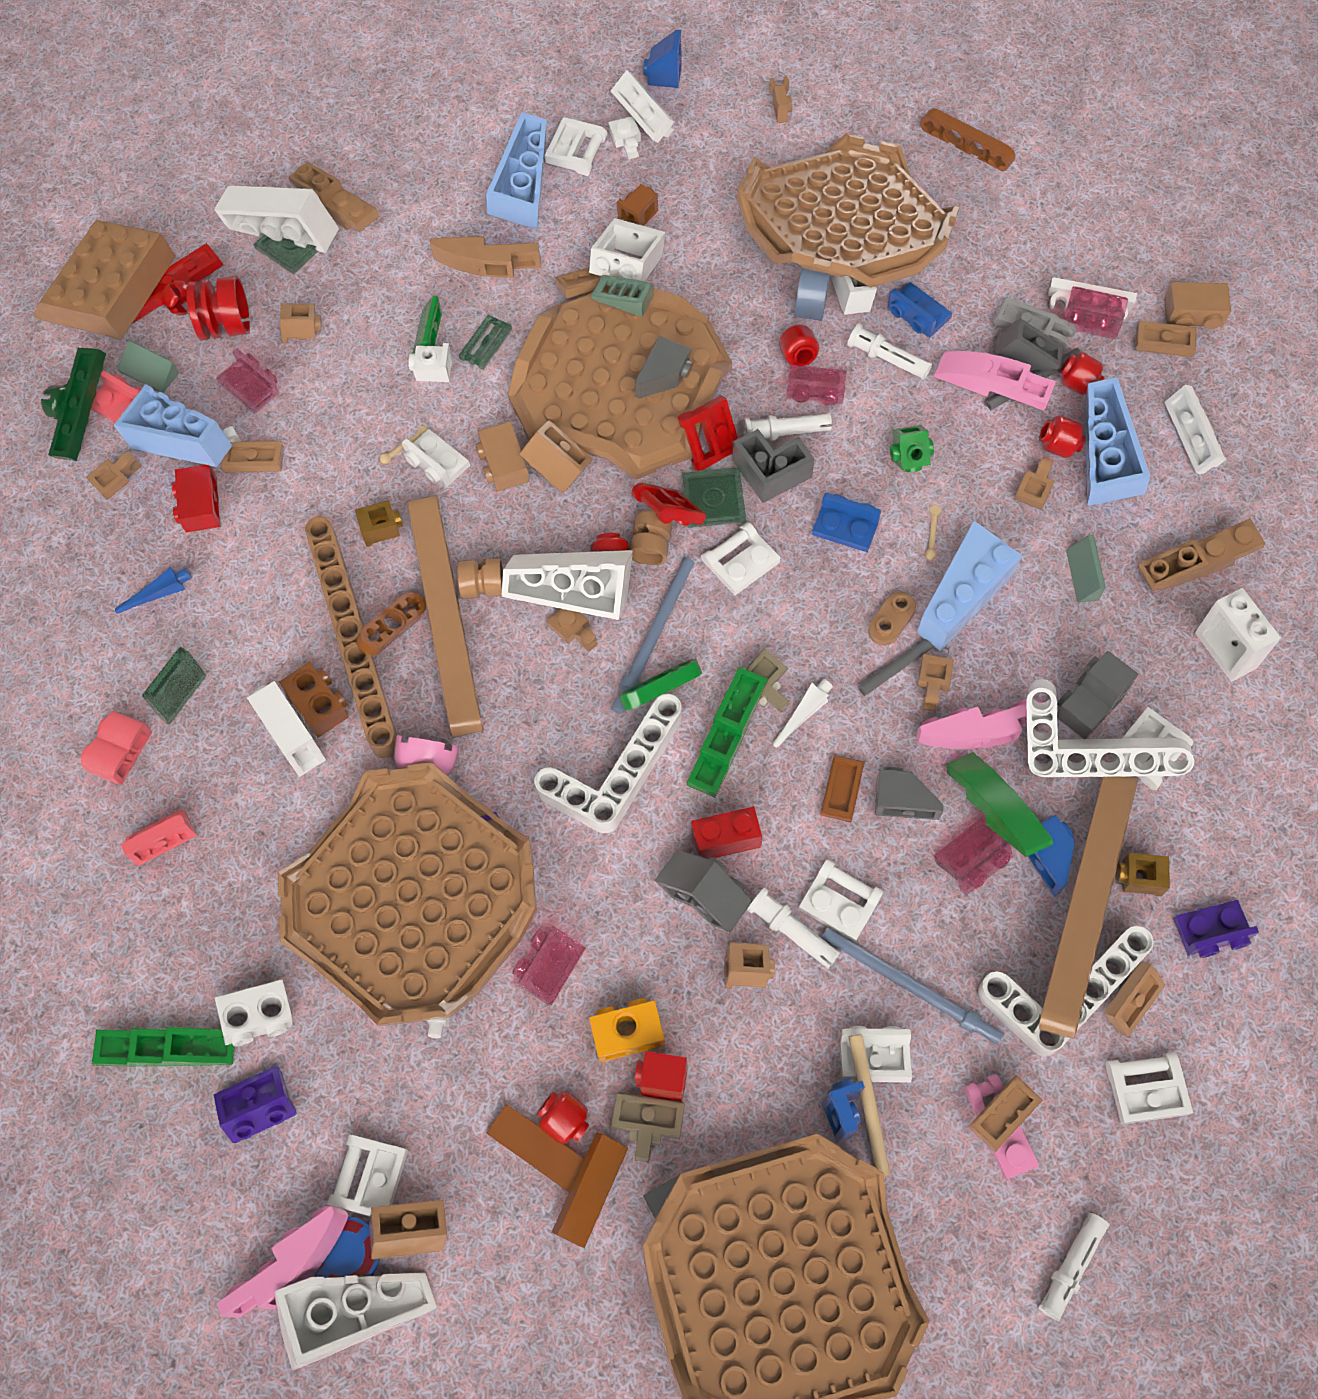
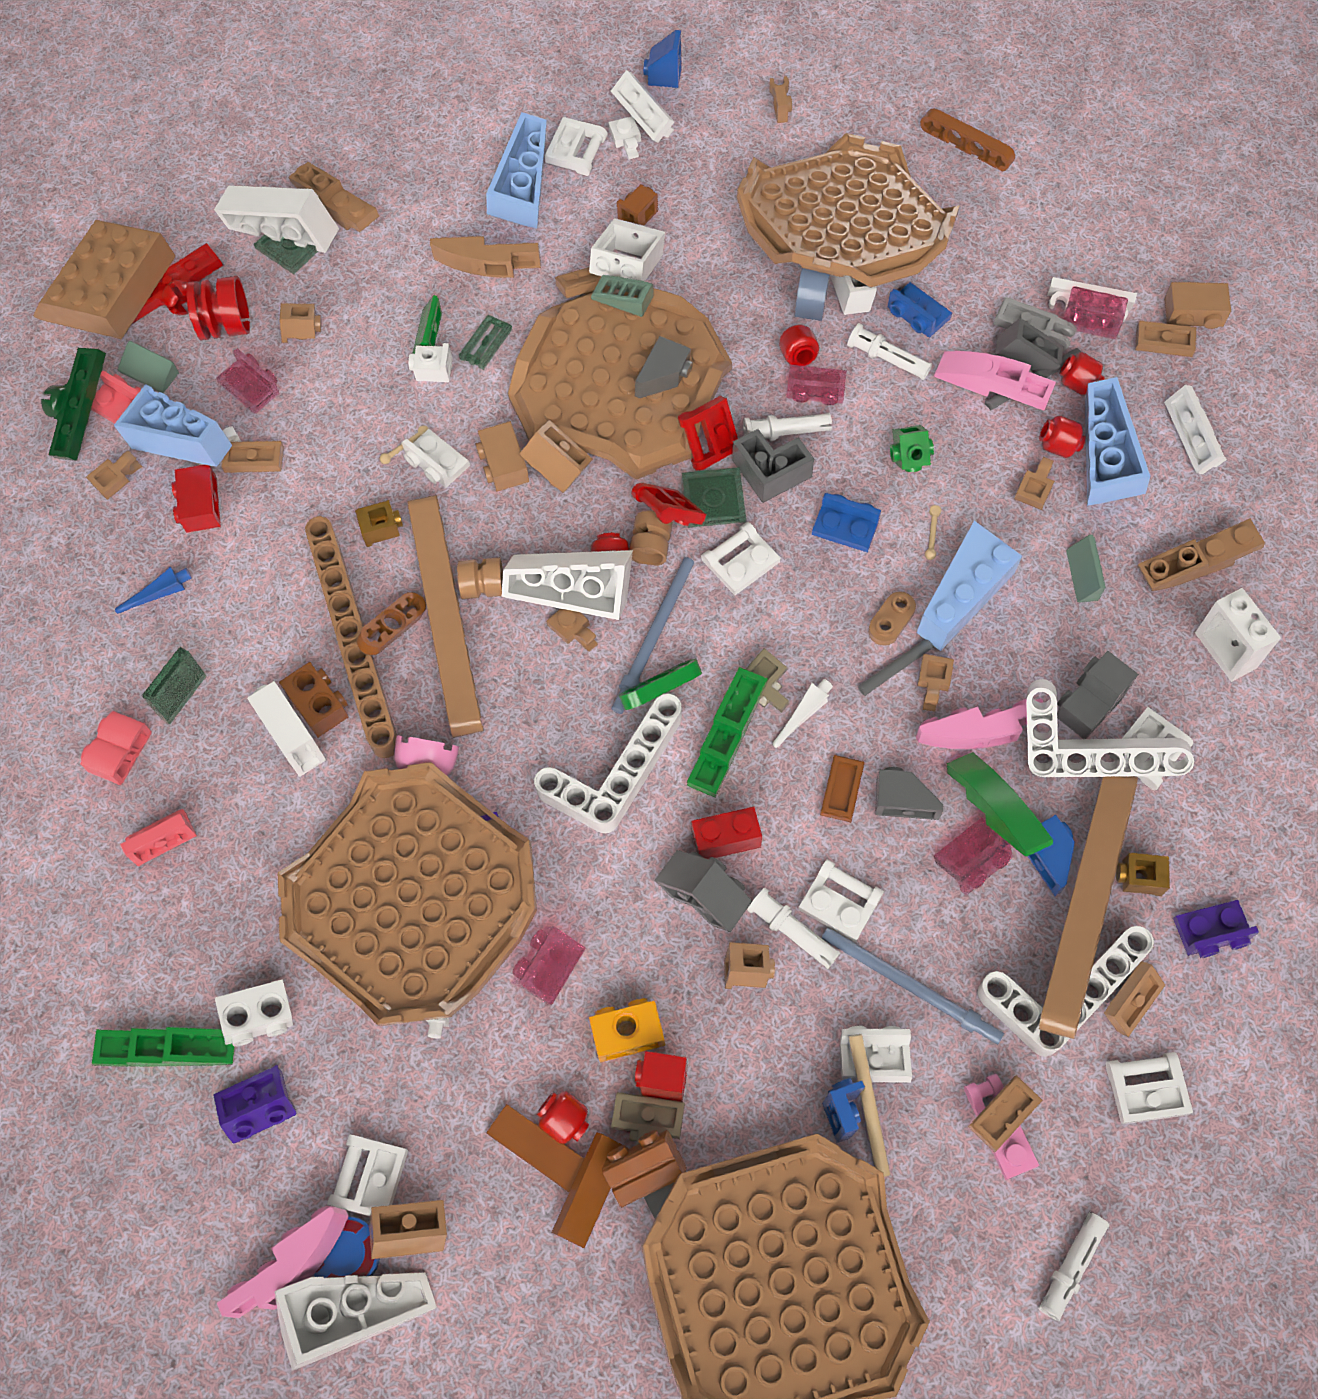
none -> dark orange brick [602,1130,687,1208]

